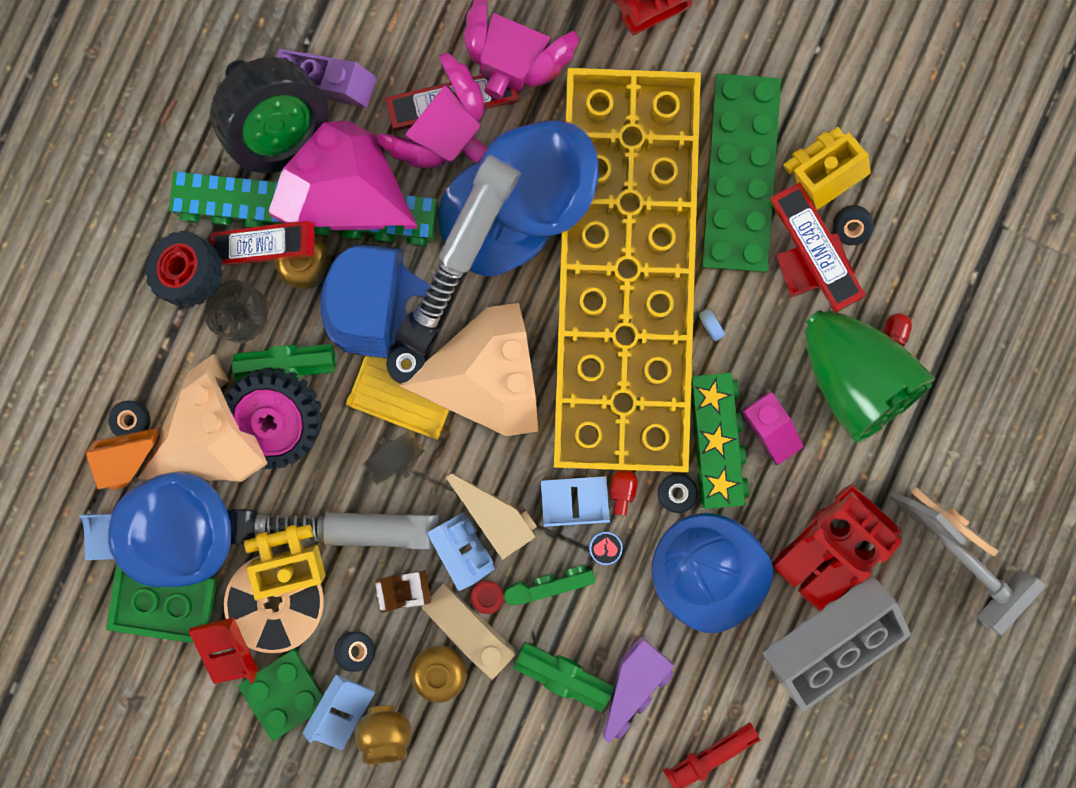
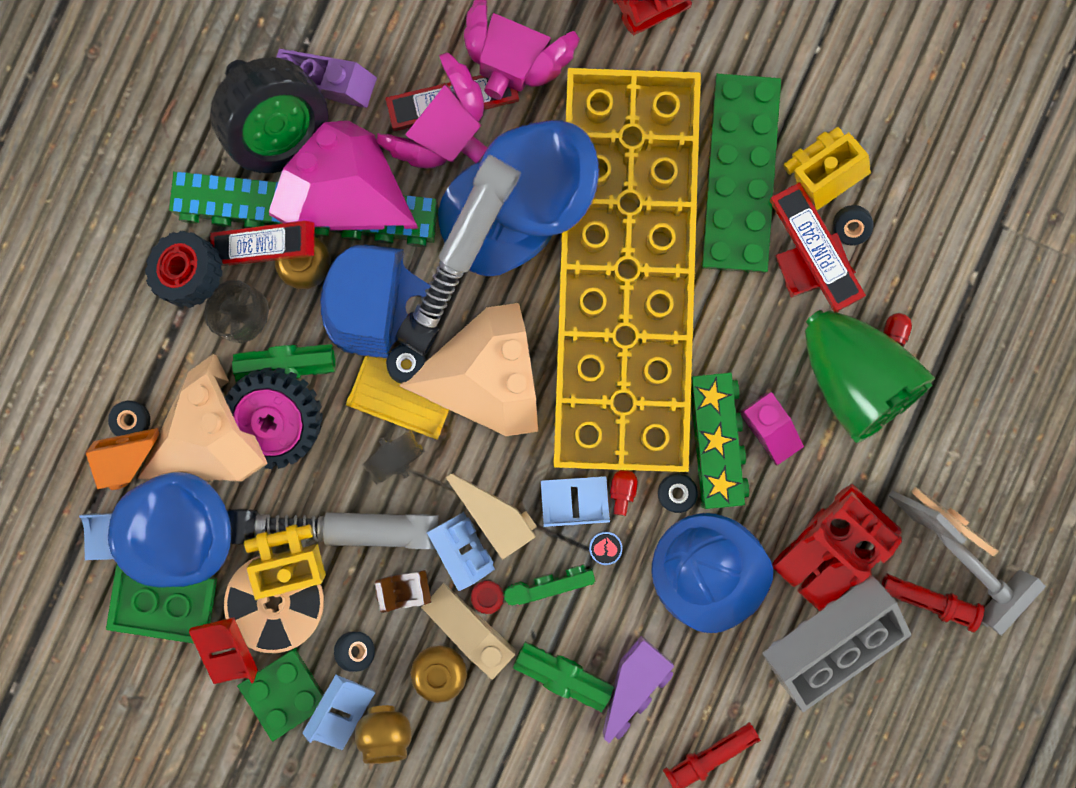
light blue tile [699,308,726,342] -> none
none -> red pin [881,573,985,633]

